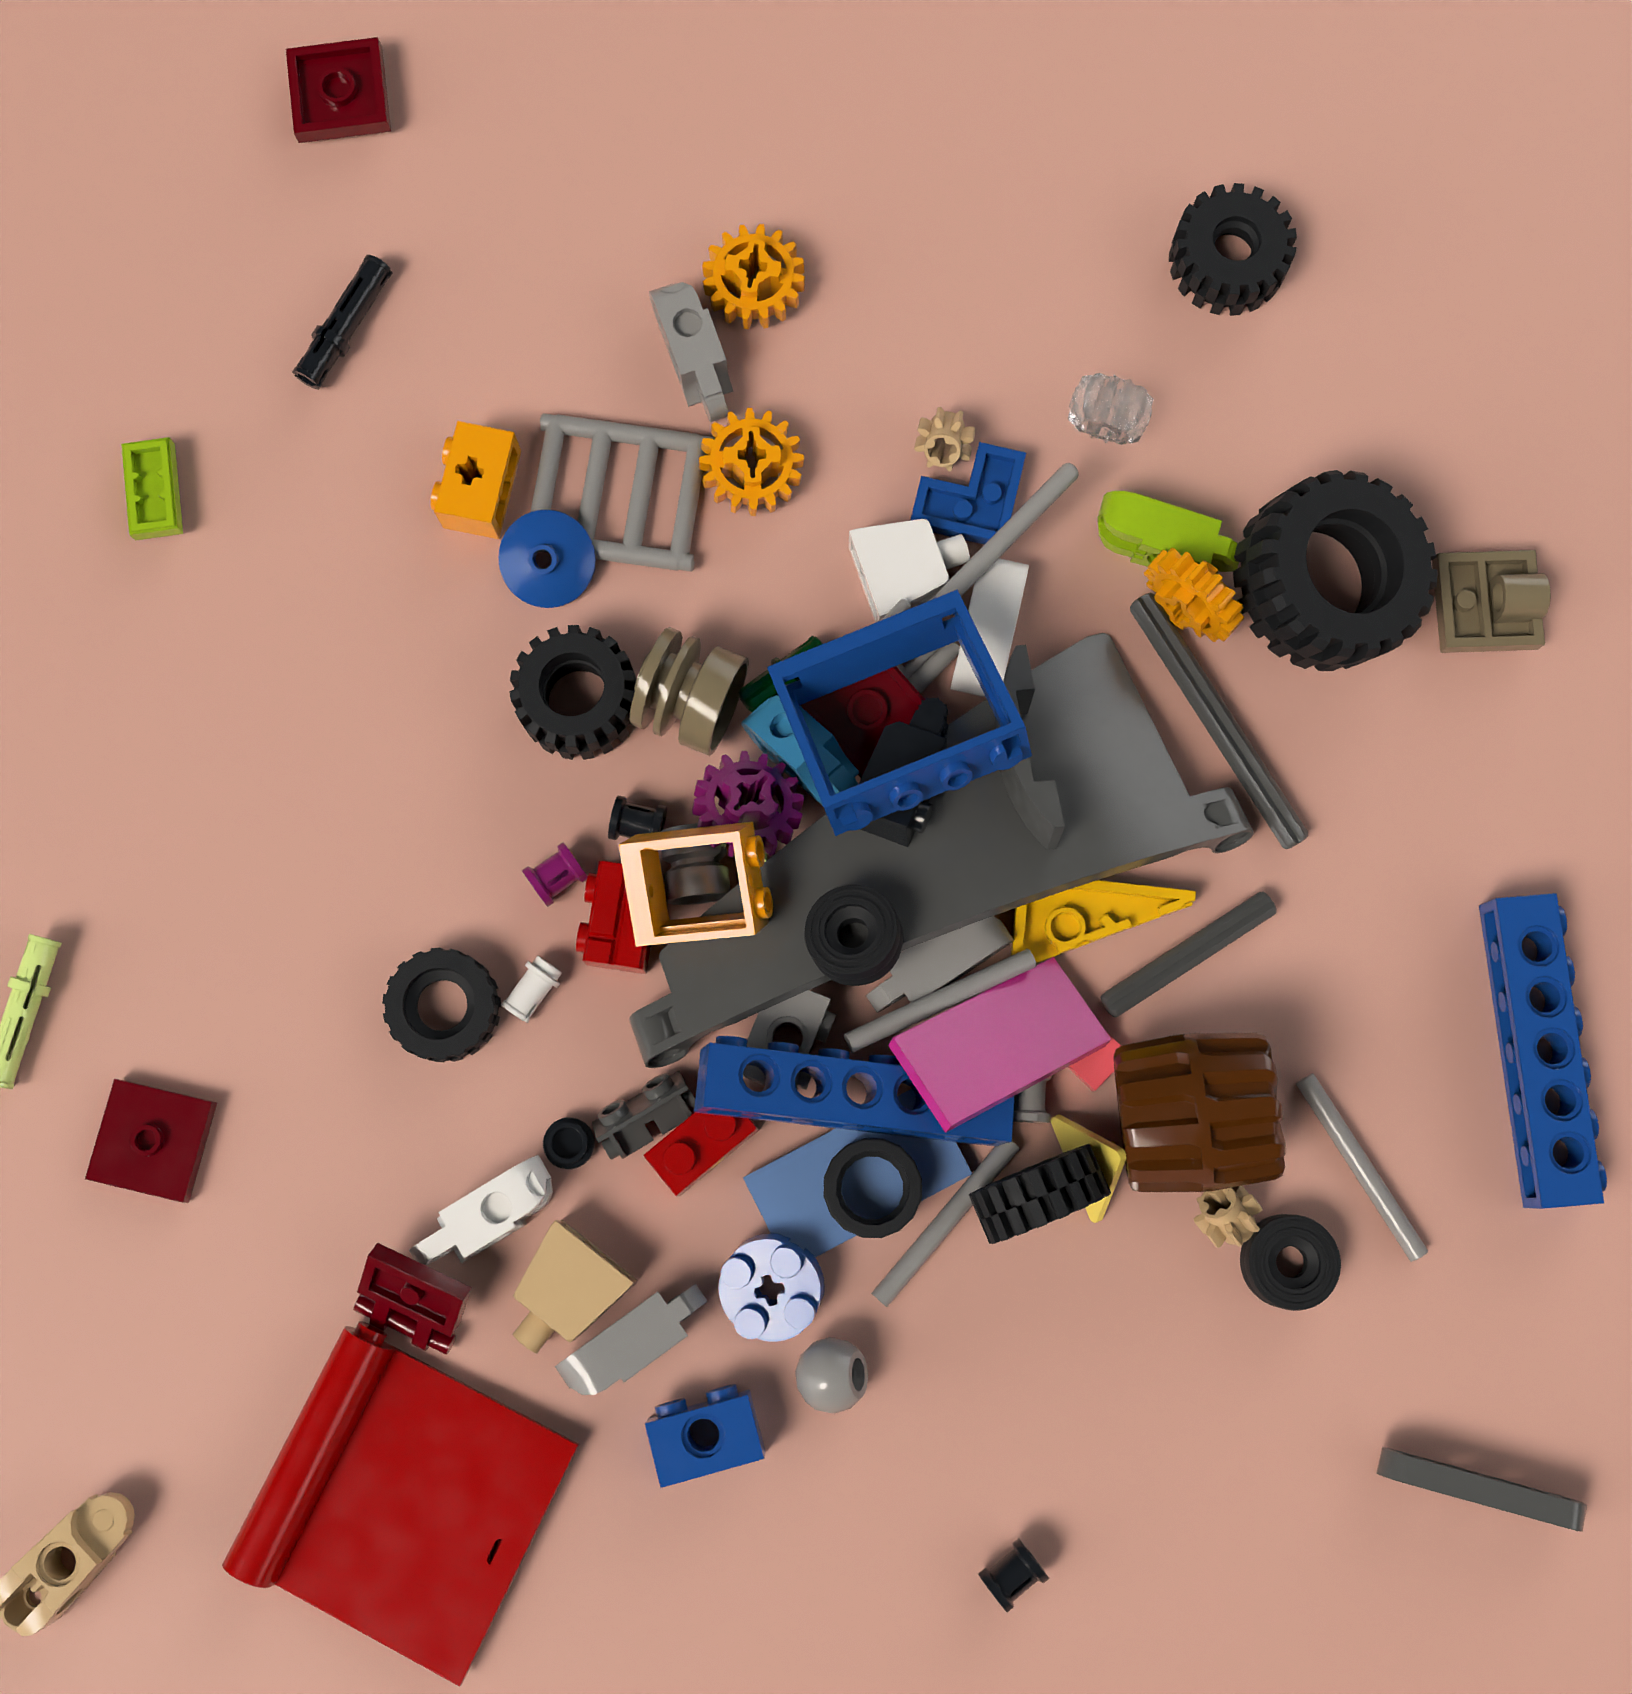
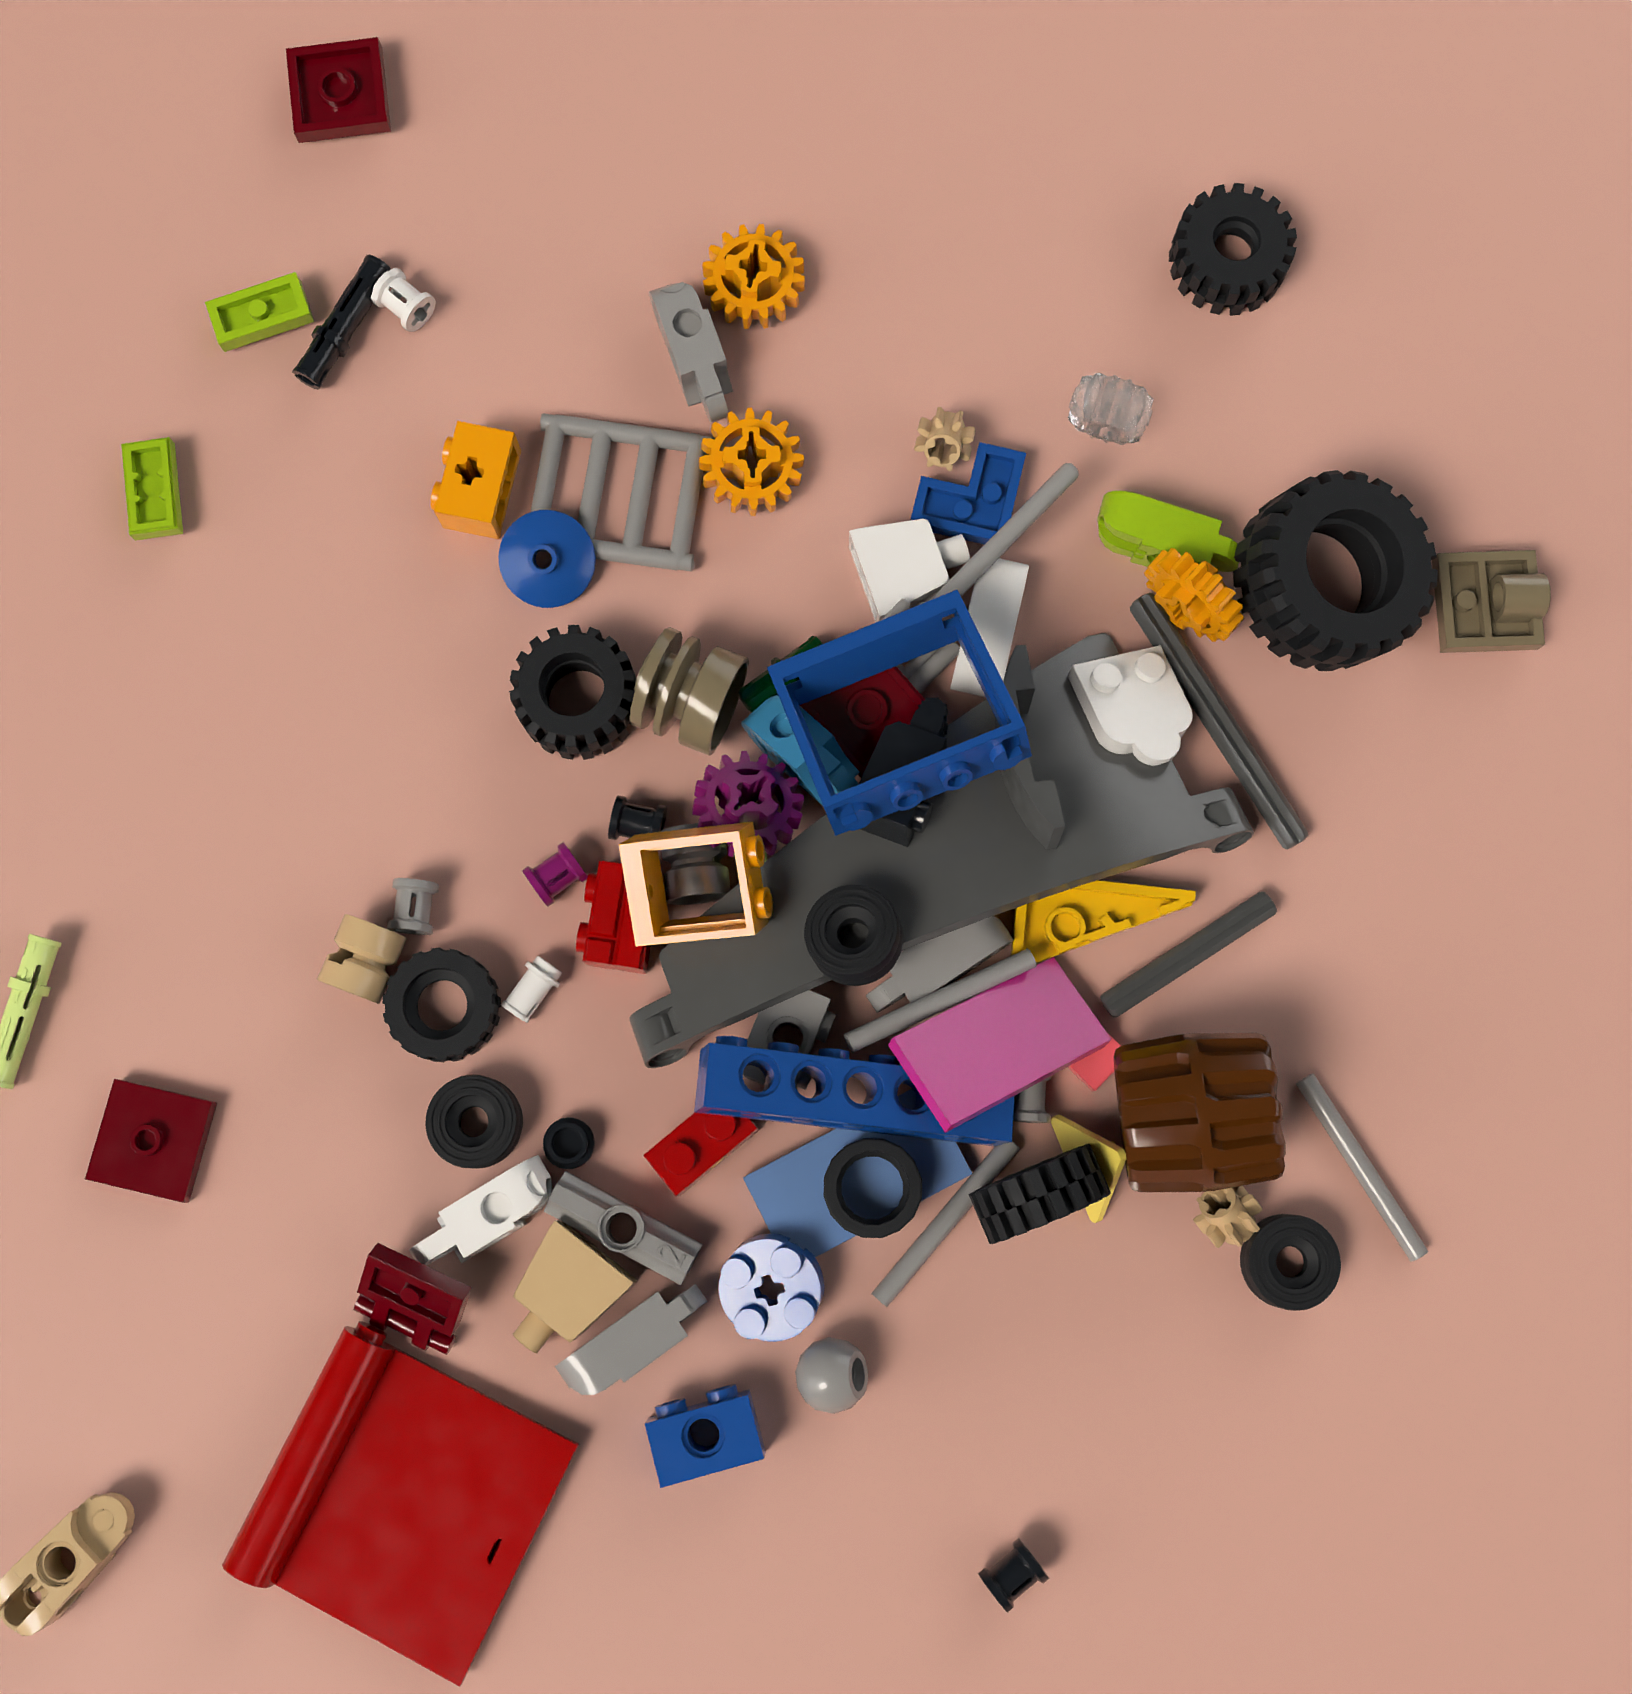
dark grey hinge [592,1071,695,1160] -> none
dark grey beam [1377,1447,1587,1532] -> none
blue brick [1479,893,1607,1209] -> none
none -> lime plate [205,272,315,352]
none -> tan wheel [317,914,407,1004]
none -> white bush [371,268,436,332]
none -> light grey bush [387,878,439,935]
none -> black tyre [425,1075,523,1169]
none -> light grey piece [544,1171,703,1285]
none -> white plate [1067,645,1193,766]

